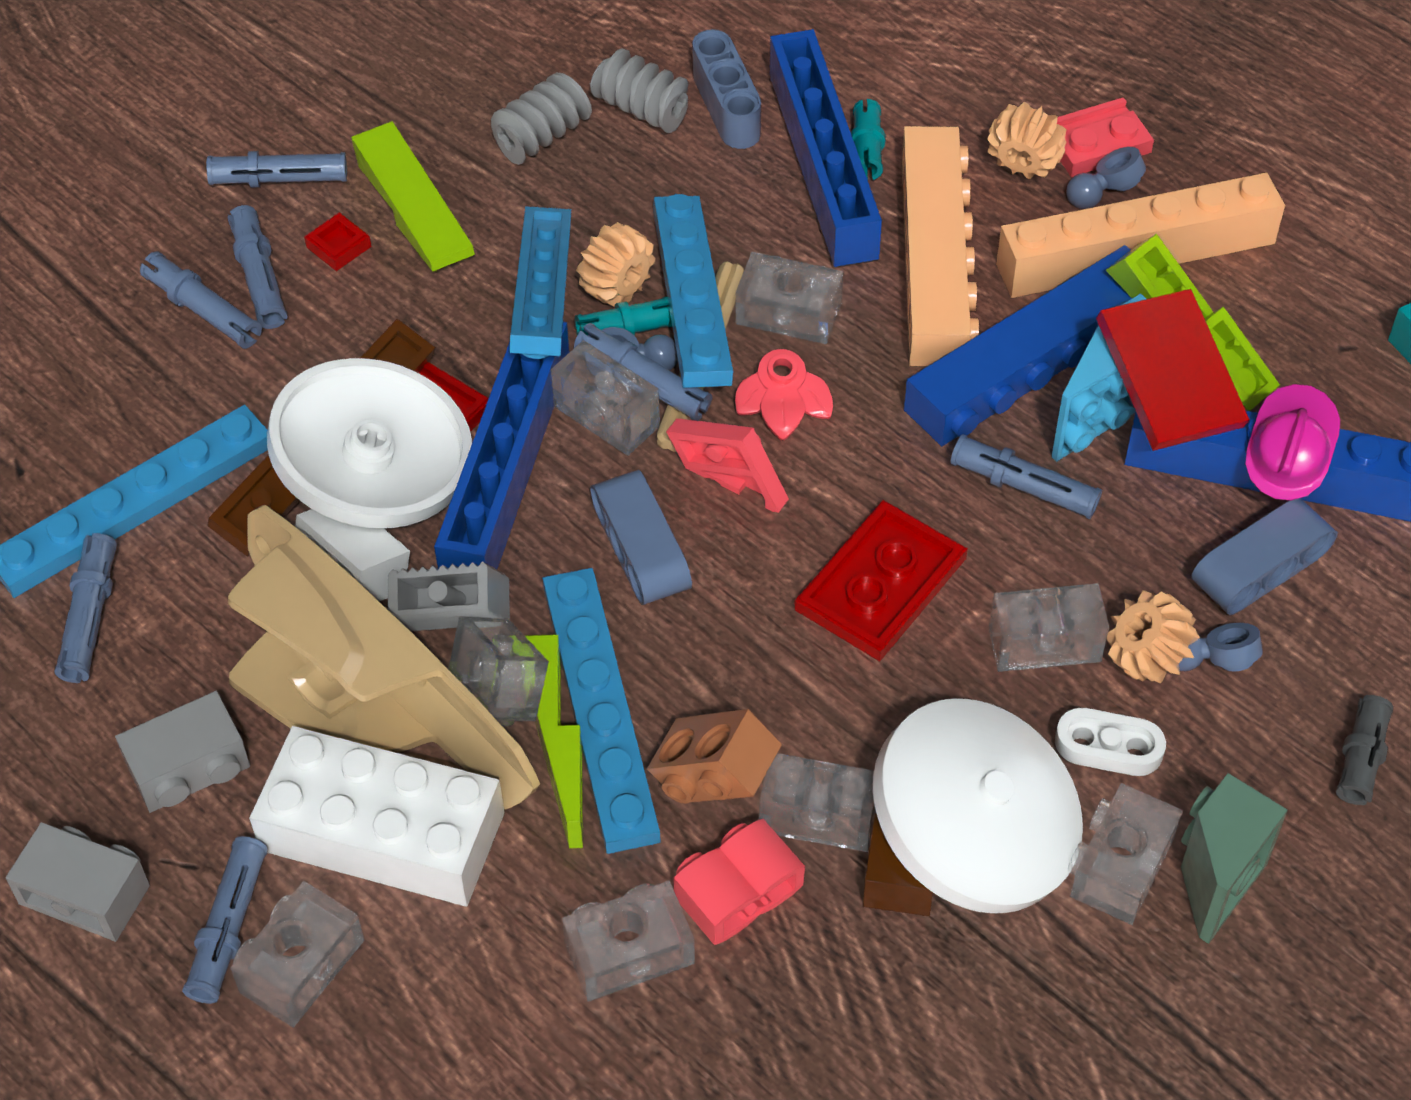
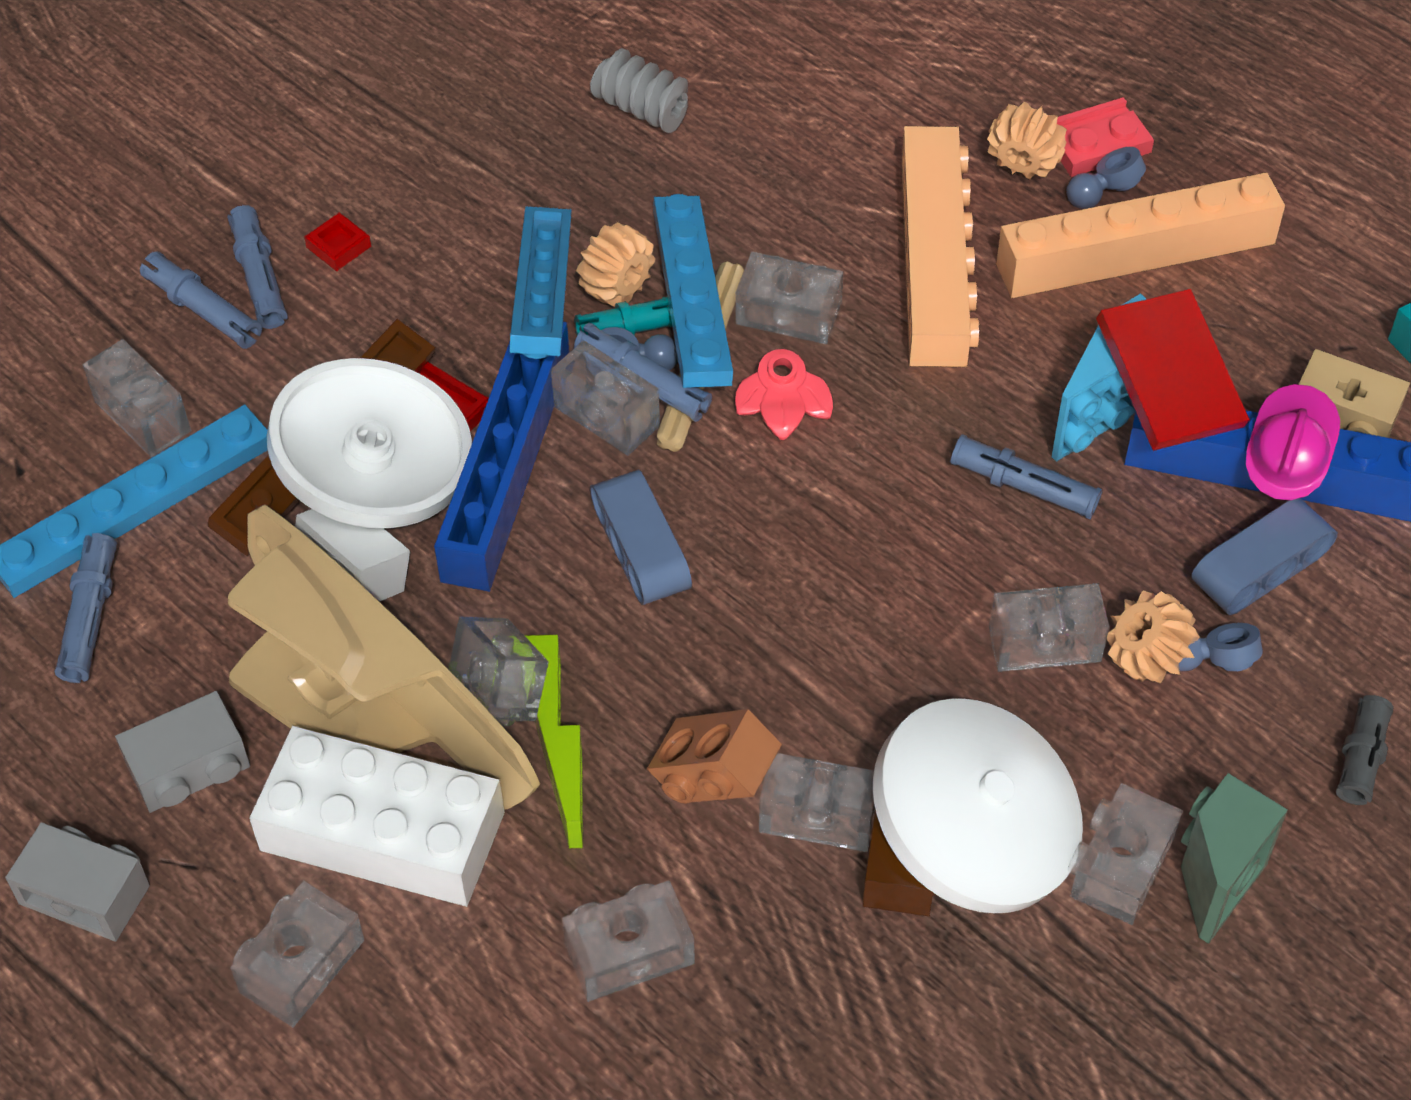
sand blue pin [182,836,268,1004] -> none
sand blue pin [206,151,347,187] -> none
lime slope [351,121,475,272] -> none
light grey brick [388,561,510,631] -> none
light grey piece [491,72,592,165] -> none
dark azure plate [542,568,661,854] -> none
coral wing [666,418,789,513] -> none
coral brick [674,819,805,945] -> none
sand blue beam [692,29,761,149] -> none
blue brick [770,29,882,267] -> none
red tile [795,500,968,662] -> none
teal pin [851,99,886,180] -> none
blue brick [904,245,1132,447] -> none
white plate [1055,708,1166,776] -> none
lime slope [1106,233,1280,411] -> none
none -> clear brick [82,339,191,457]
none -> tan brick [1298,349,1410,438]

